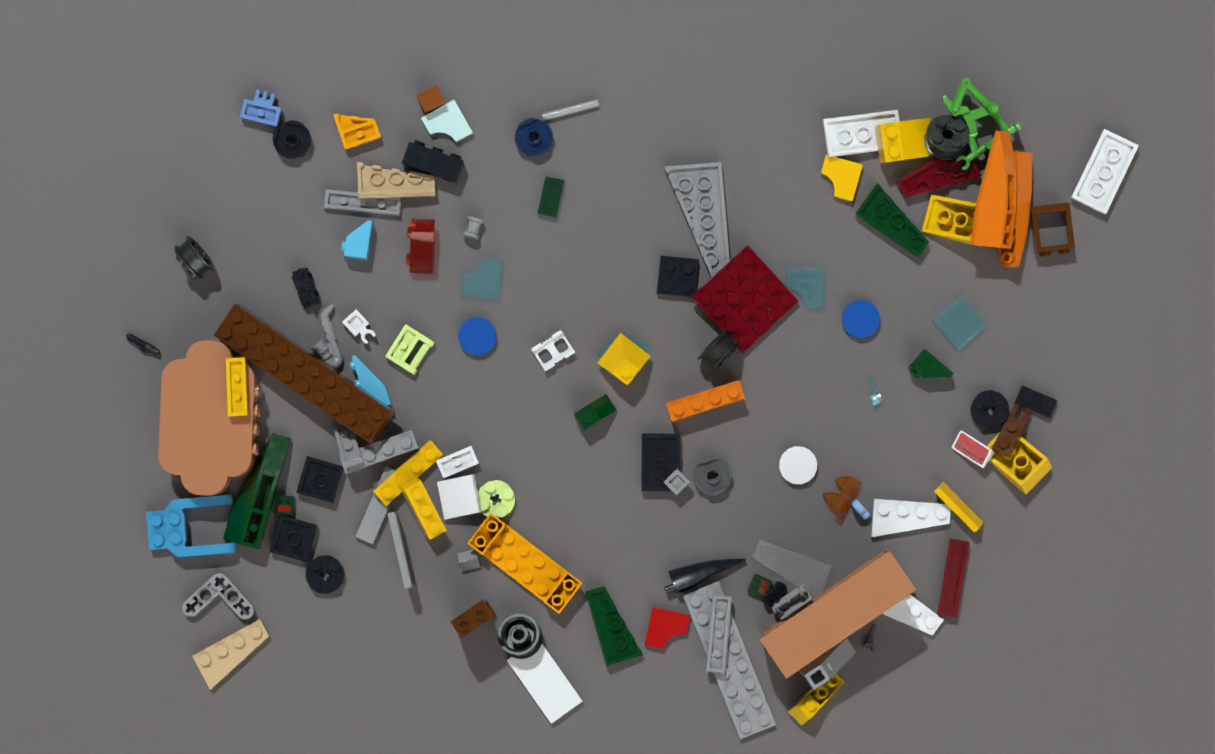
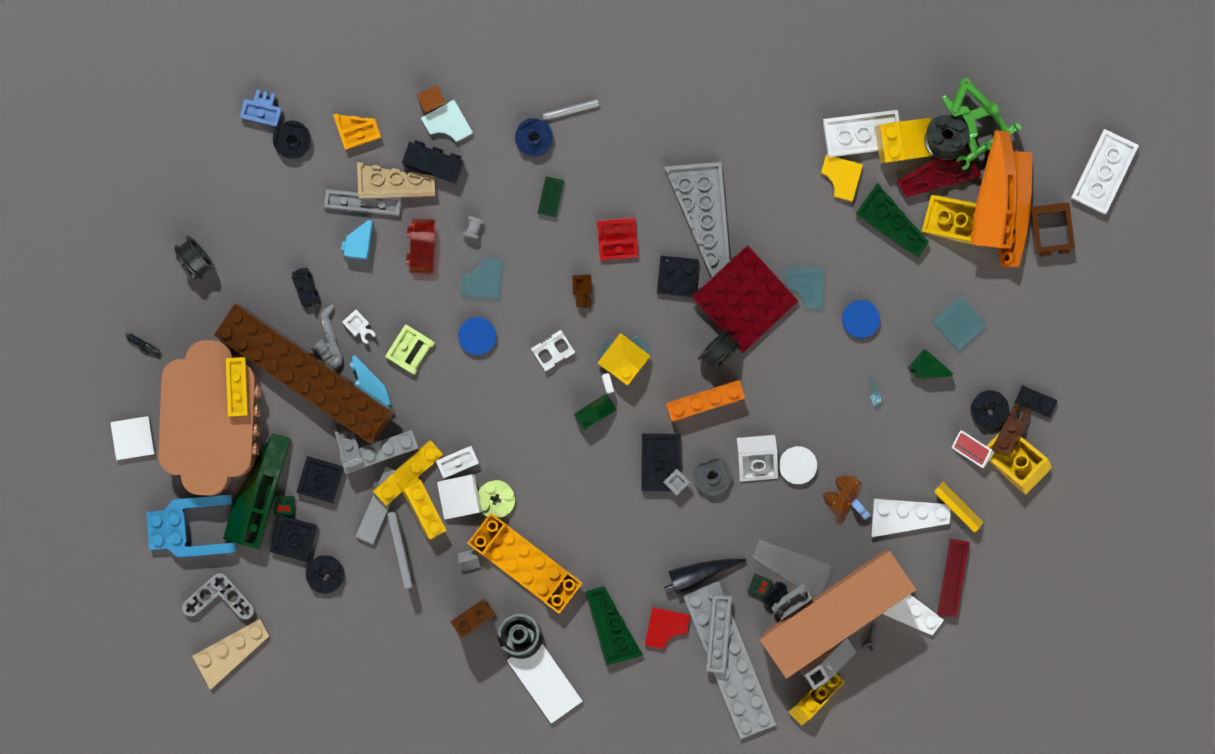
none -> white tile [110,416,155,460]
none -> reddish brown plate [572,274,592,308]
none -> red slope [597,217,638,260]
none -> white tile [602,373,614,394]
none -> white slope [737,435,778,482]

